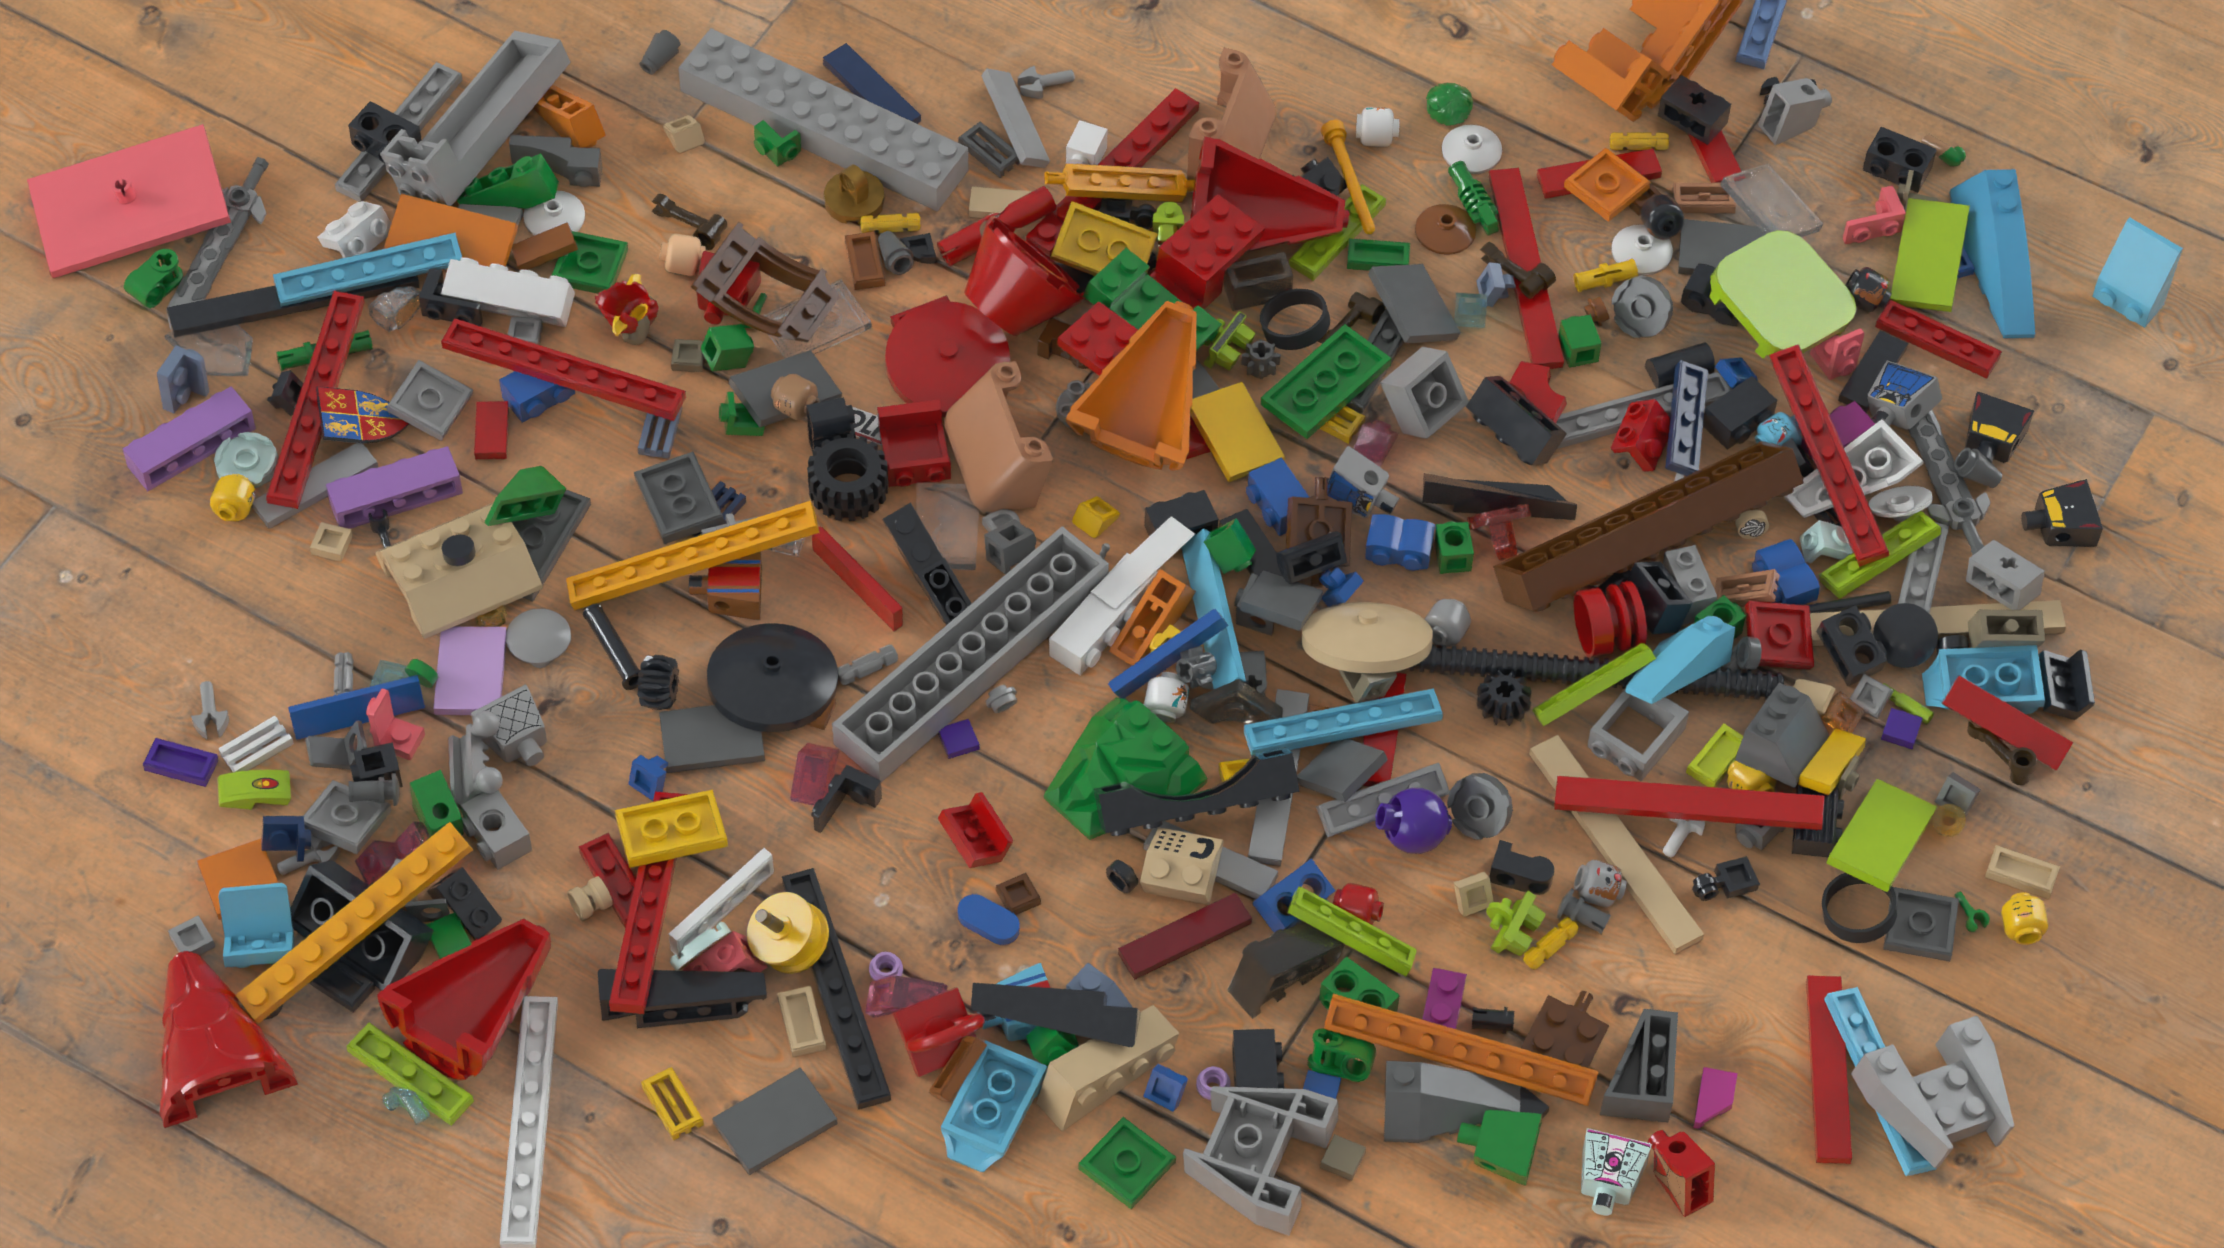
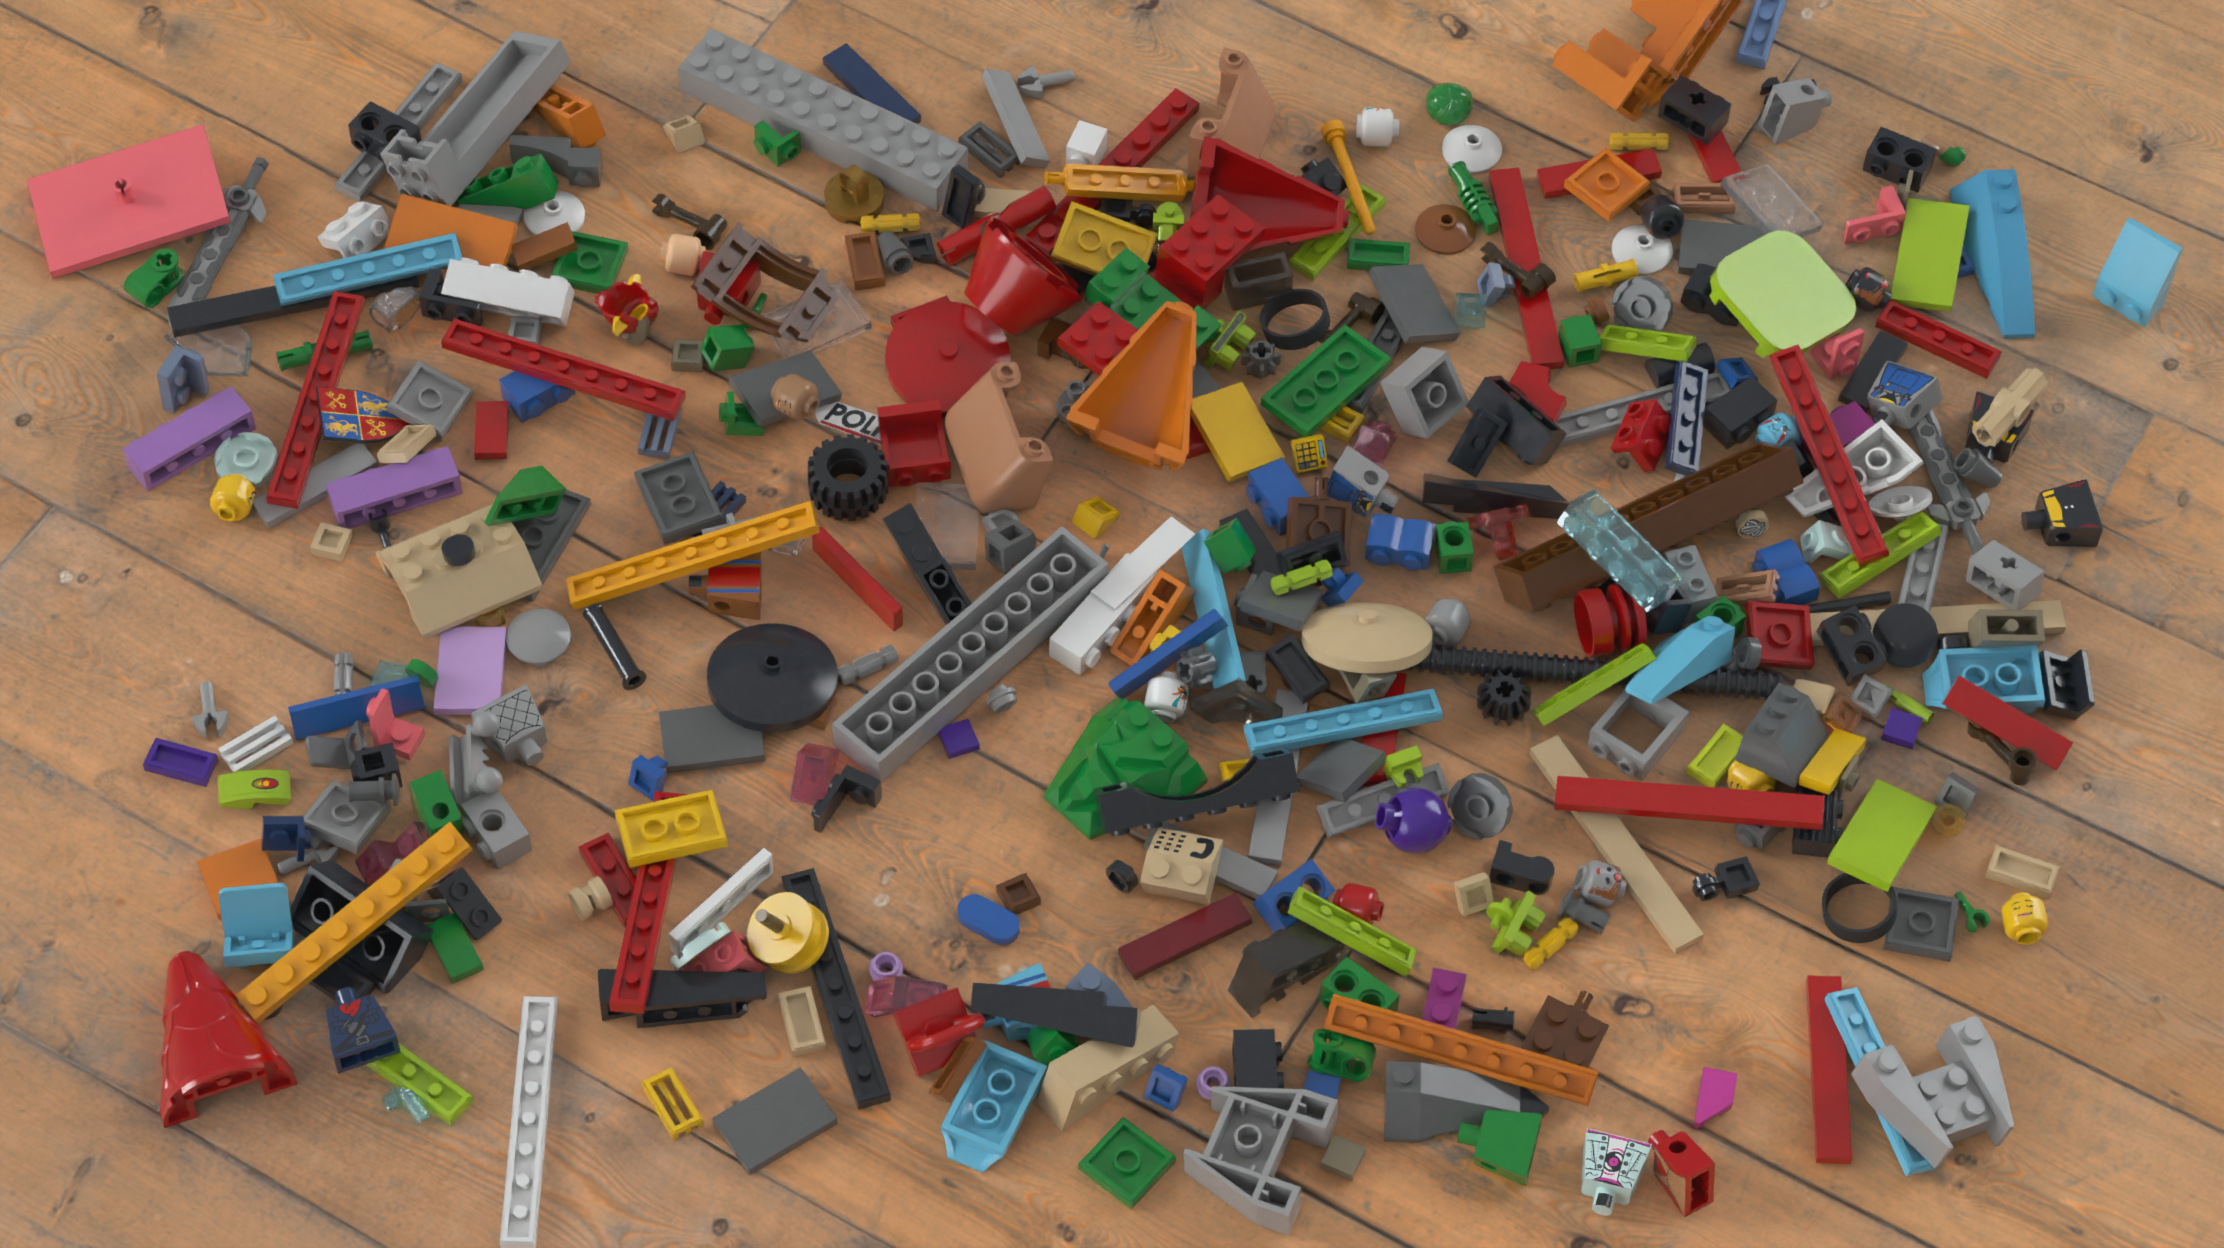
light grey tile [168,915,215,955] -> none
black tile [267,370,303,416] -> none
red cone [377,919,551,1080] -> none
black gear [637,654,680,710] -> none
dark grey cone [639,30,681,75] -> none
black brick [806,397,856,454] -> none
red bracket [938,792,1013,868] -> none
black brick [1144,490,1219,549] -> none
dark grey wedge [1600,1009,1678,1123] -> none
white bar [1663,819,1705,857] -> none
none -> dark blue torso [326,987,401,1074]
none -> tan tile [377,424,436,463]
none -> black tile [942,164,986,229]
none -> black tile [1265,634,1330,704]
none -> lime axle [1270,560,1333,596]
none -> yellow tile [1291,434,1328,473]
none -> lime tile [1383,745,1423,789]
none -> black tile [1447,406,1508,478]
none -> clear light blue brick [1557,489,1684,612]
none -> lime tile [1599,324,1696,362]
none -> tan piece [1972,368,2049,447]

